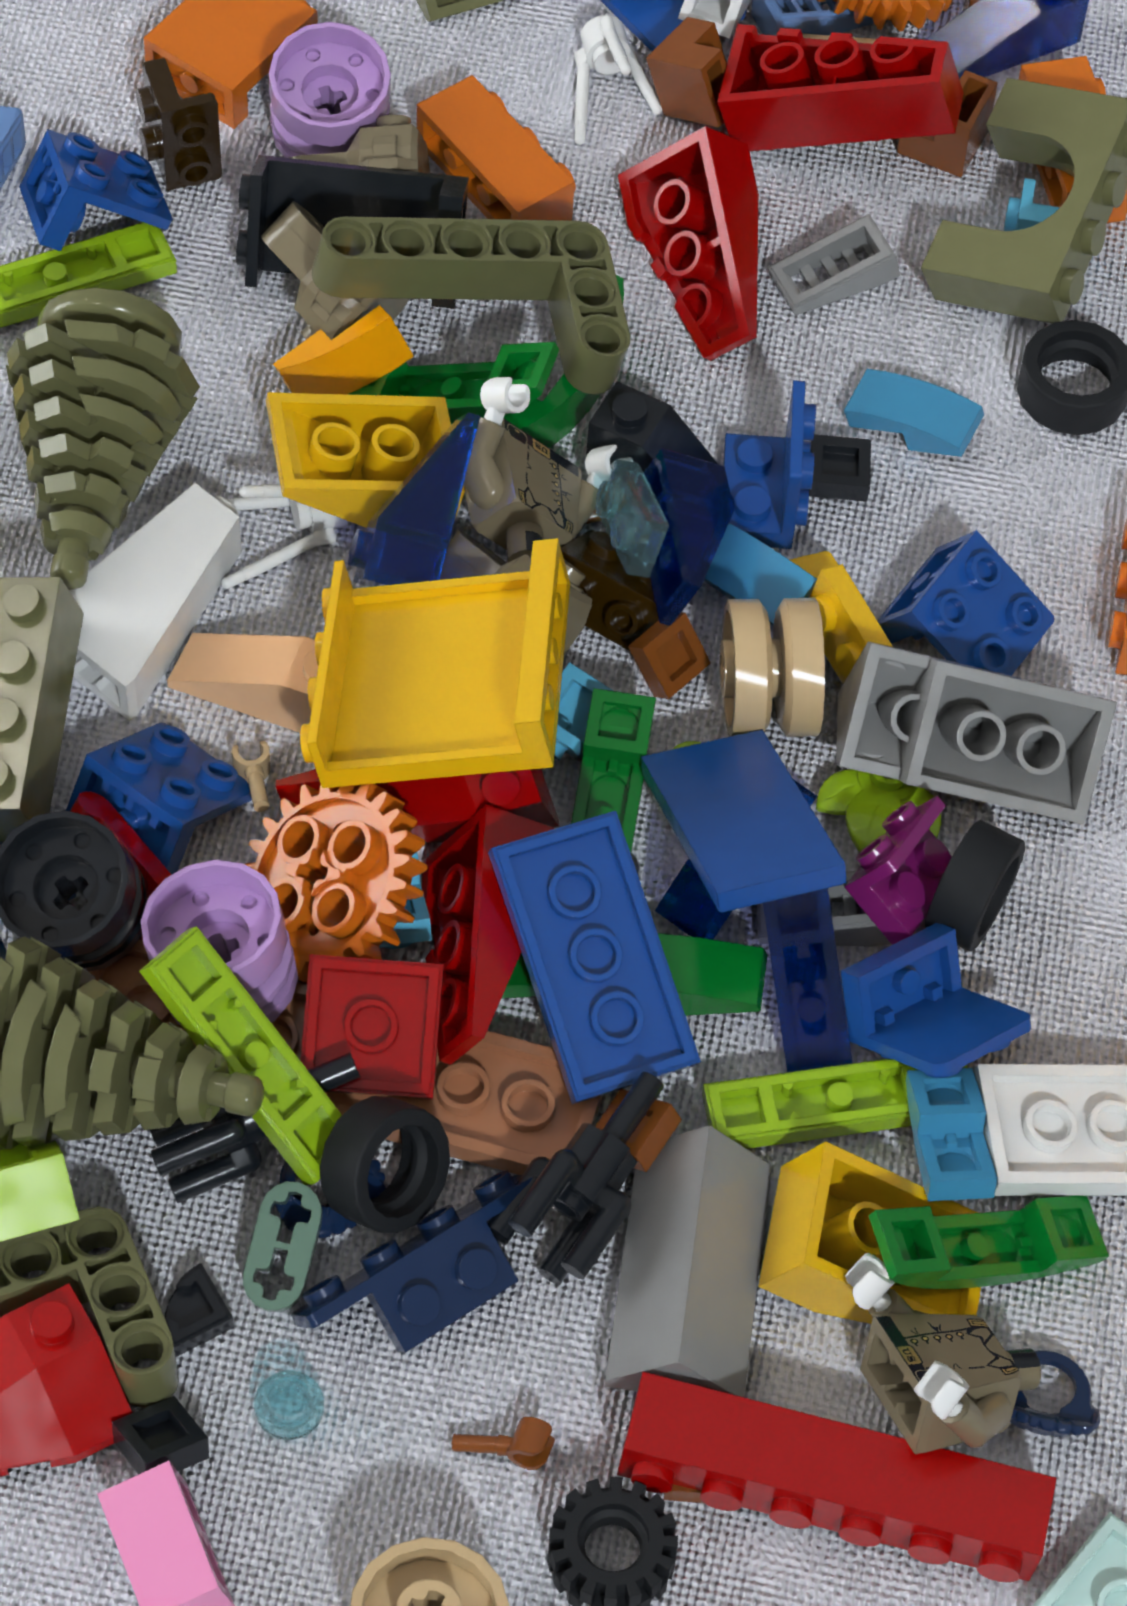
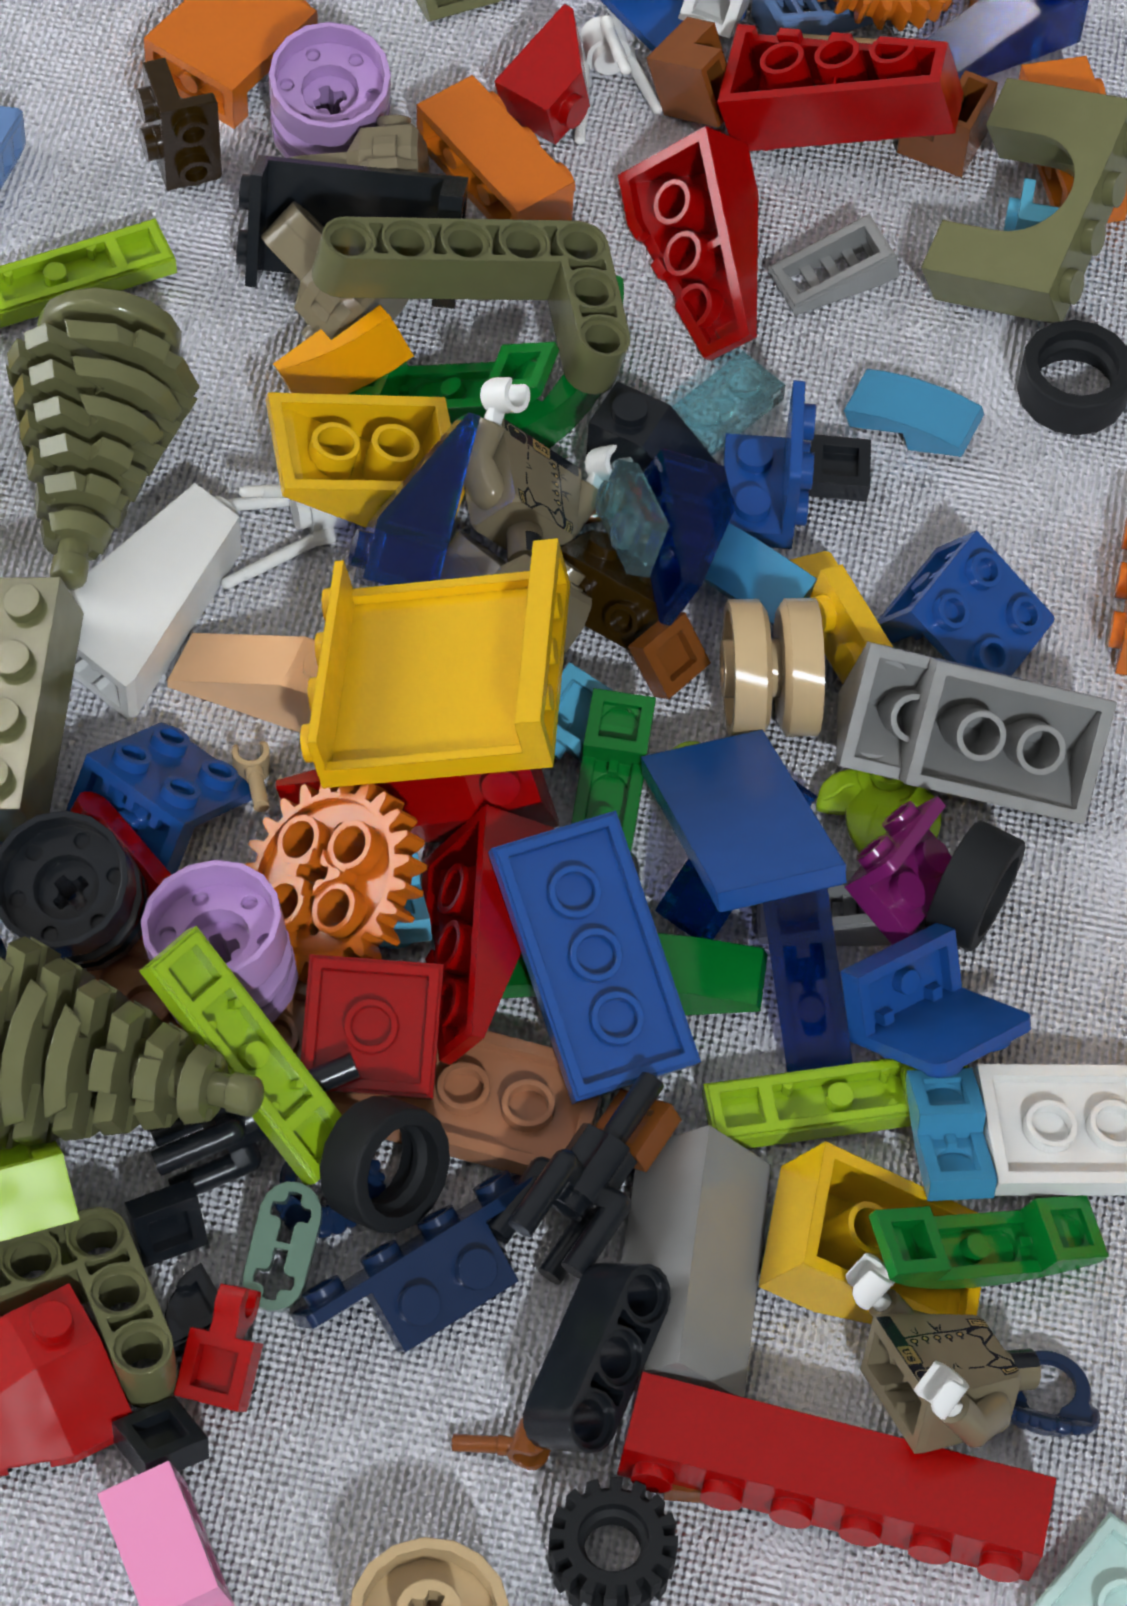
blue bracket [19,129,173,251] -> none
clear light blue plate [254,1370,324,1440] -> none
none -> black plate [124,1179,209,1268]
none -> red plate [174,1283,263,1412]
none -> red slope [494,4,590,145]
none -> black beam [523,1263,671,1453]
none -> clear light blue plate [672,351,786,456]

